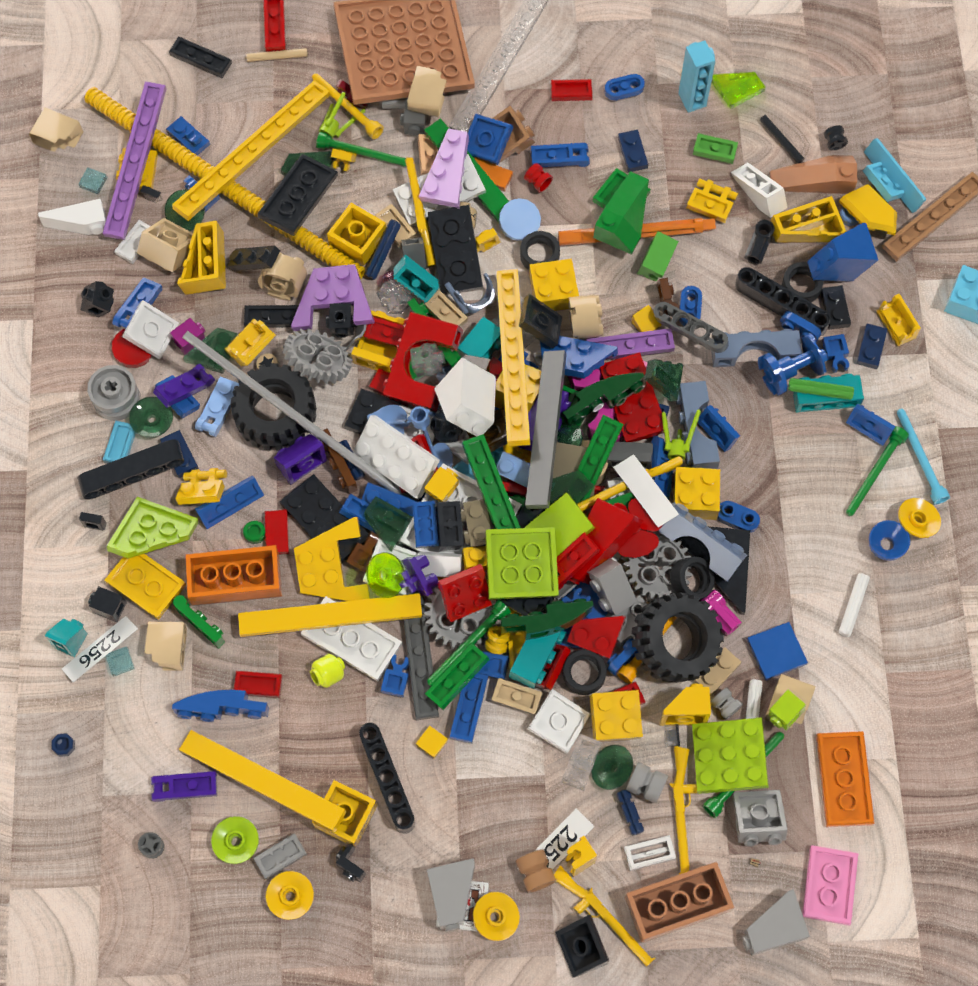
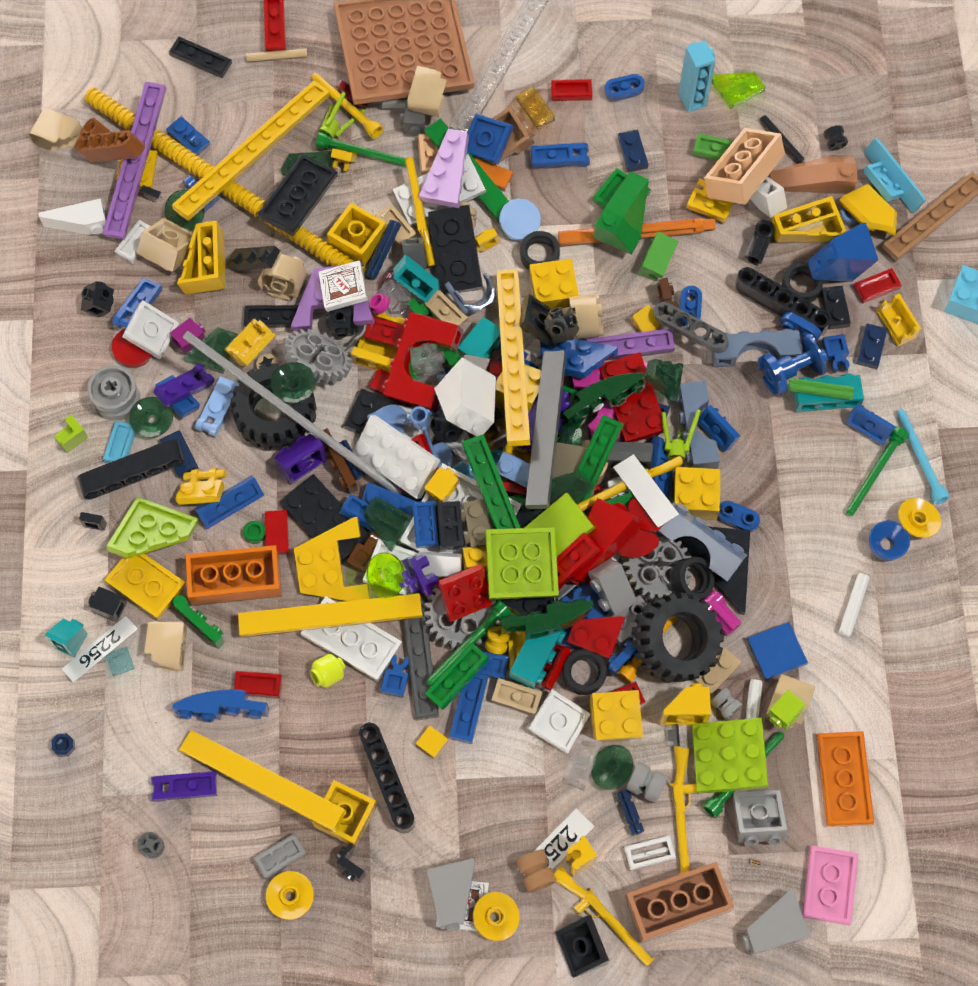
clear light blue tile [78,167,107,194] -> none
lime dish [211,816,259,864] -> none
red wheel [524,163,553,193] -> none
none -> lime panel [54,414,88,453]
none -> dark orange beam [75,118,145,162]
none -> clear green dish [271,362,315,404]
none -> white tile [319,260,368,312]
none -> dark pink plate [369,293,390,314]
none -> clear yellow plate [516,86,555,130]
none -> black brick [544,307,580,344]
none -> light nougat brick [704,128,785,205]
none -> red tile [853,268,902,303]

